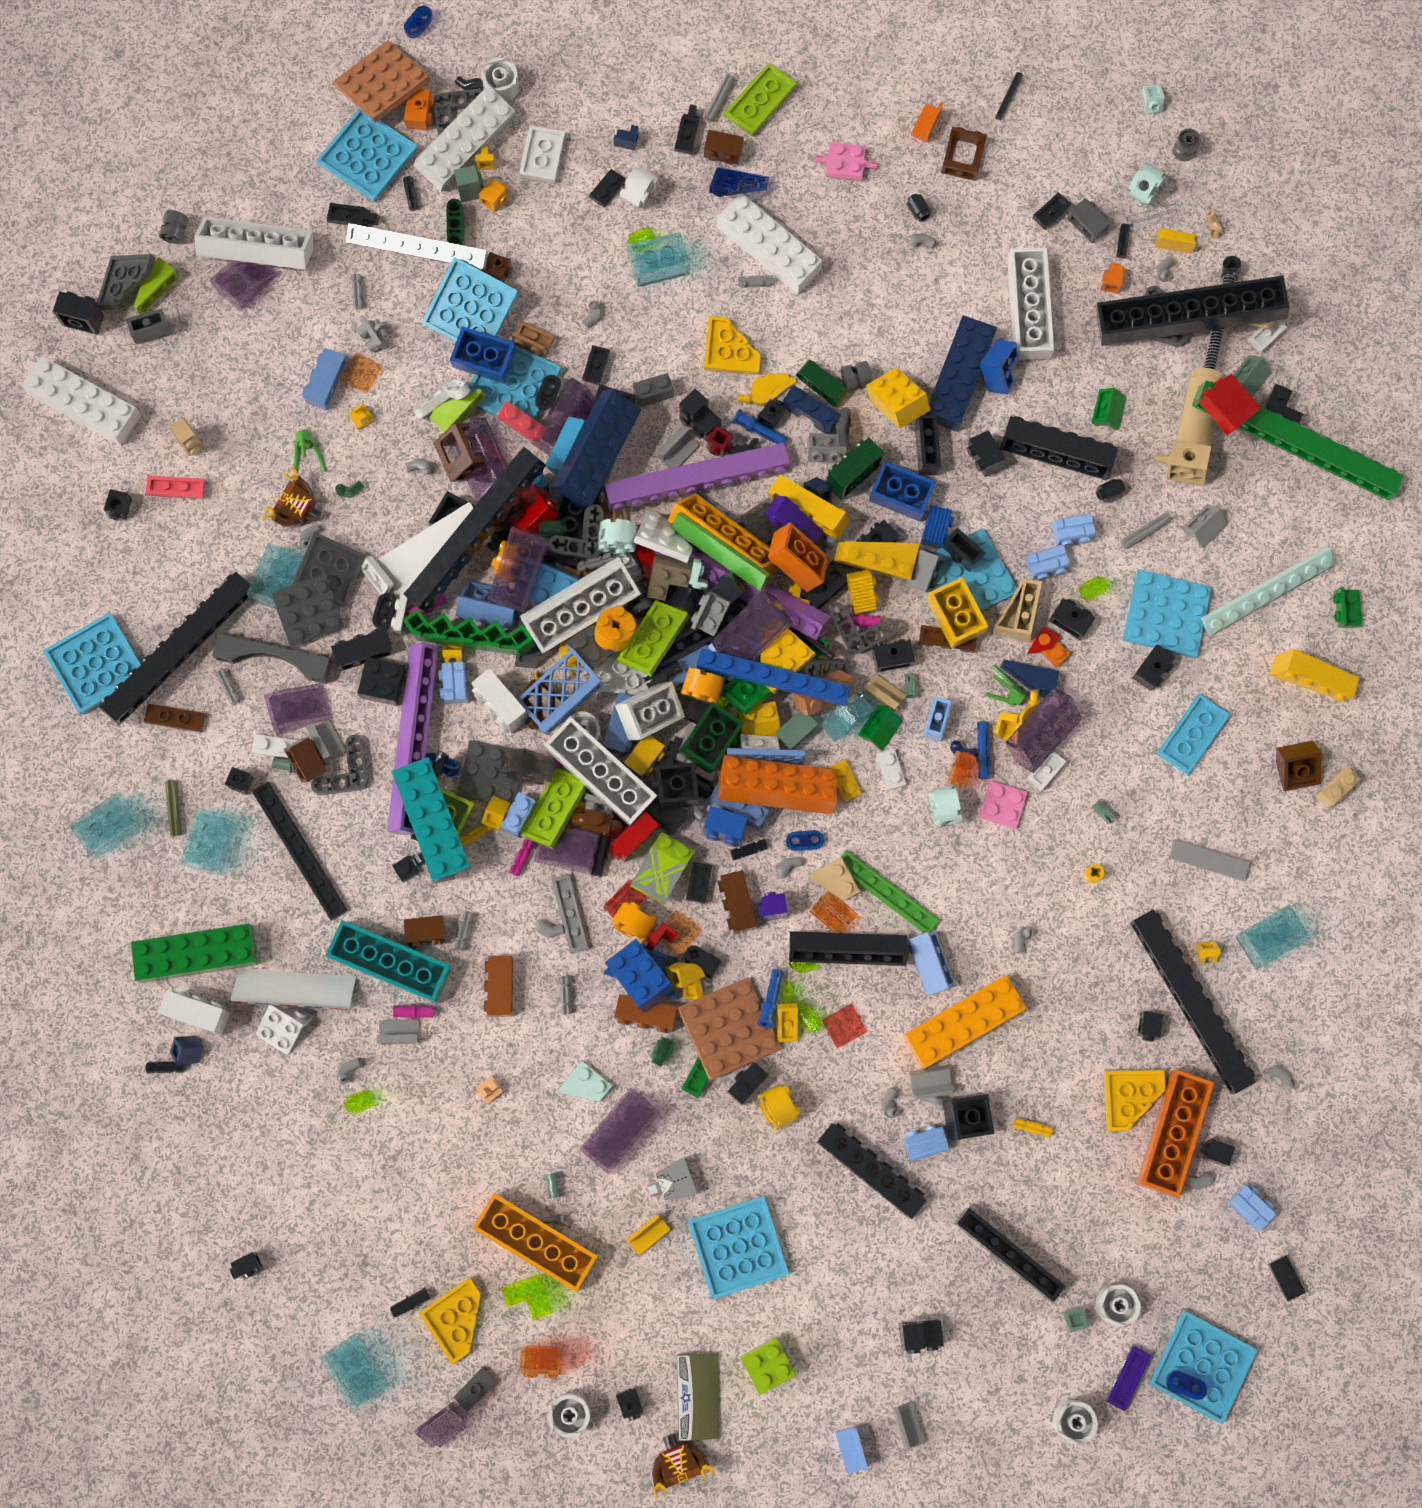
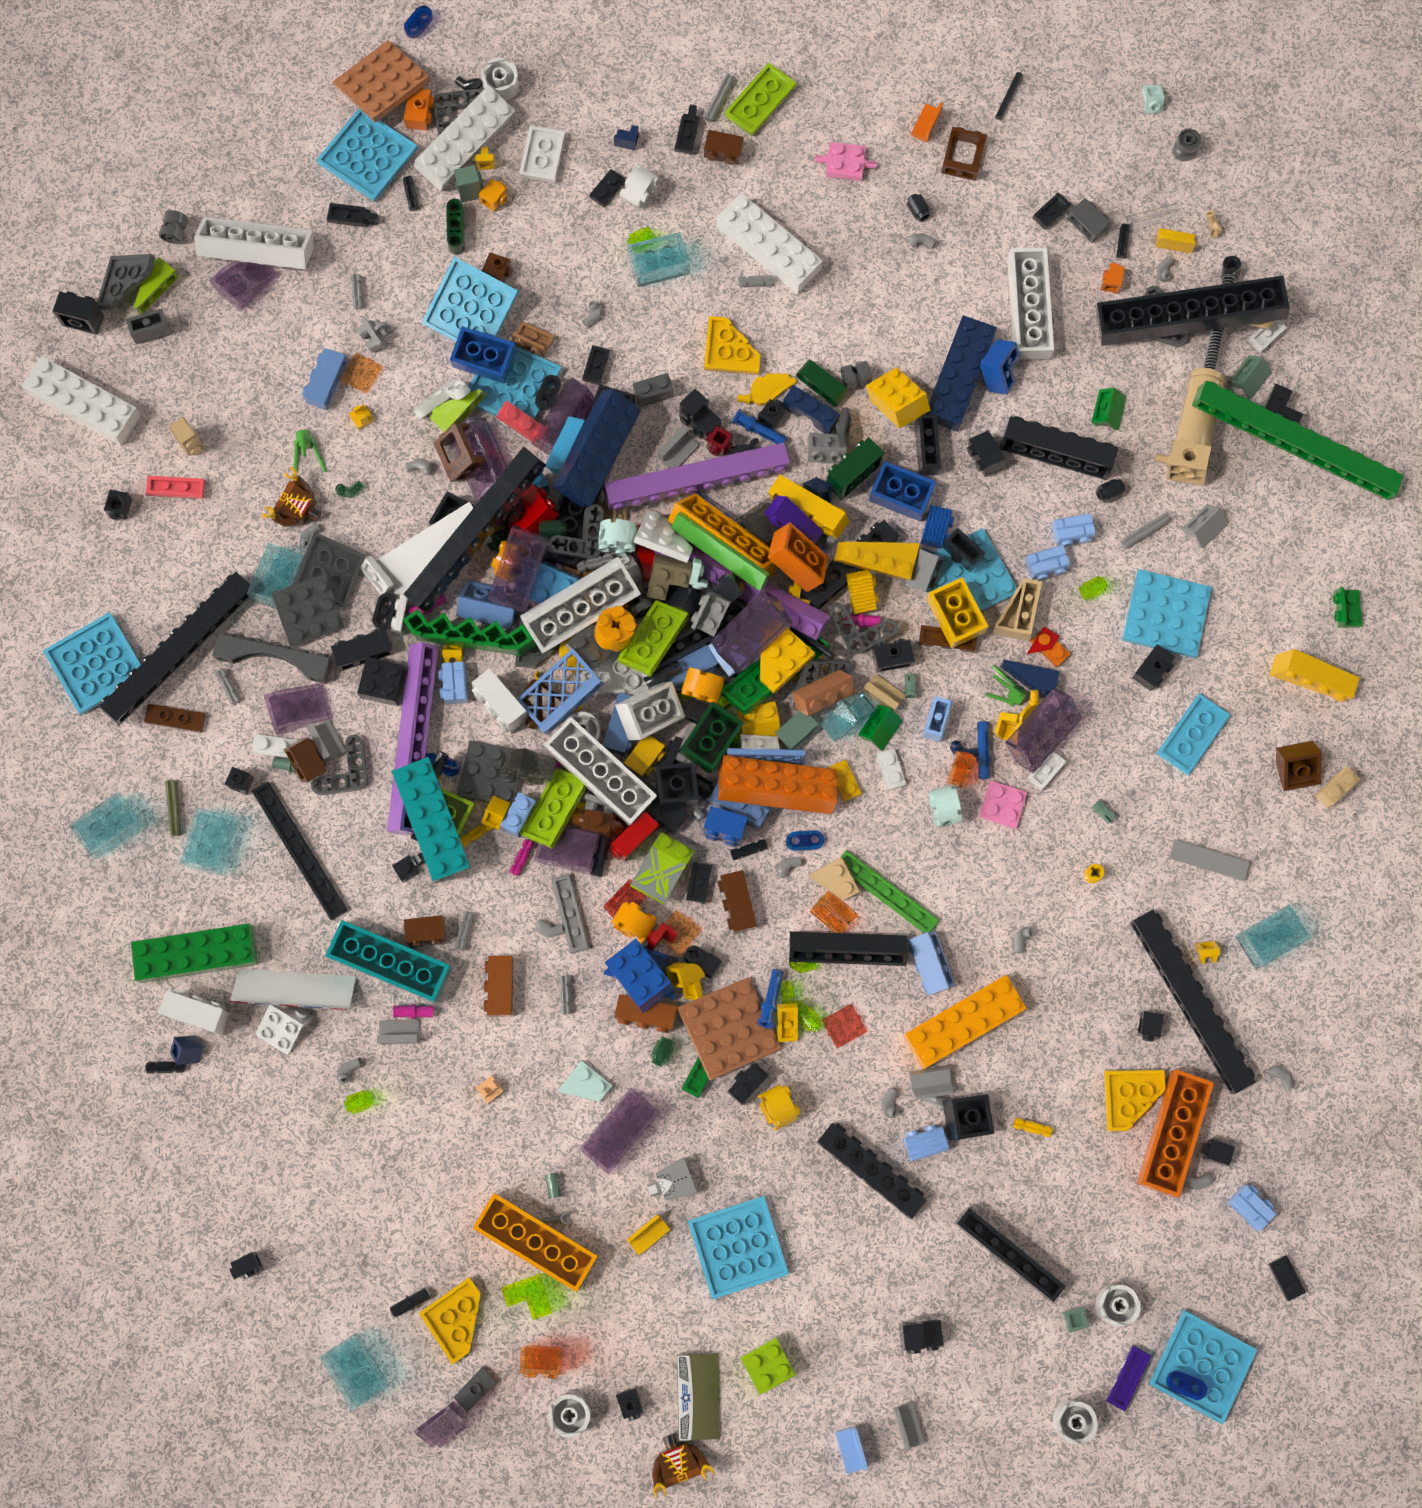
light aqua plate [346,224,488,269] -> none
blue plate [696,648,851,706] -> none
clear blue plate [709,167,770,197] -> none
dark purple brick [757,892,788,922] -> none
black brick [1049,598,1096,641] -> none
light aqua brick [1126,162,1167,205] -> none
red brick [1198,374,1261,436] -> none
light aqua plate [1201,547,1335,636] -> none

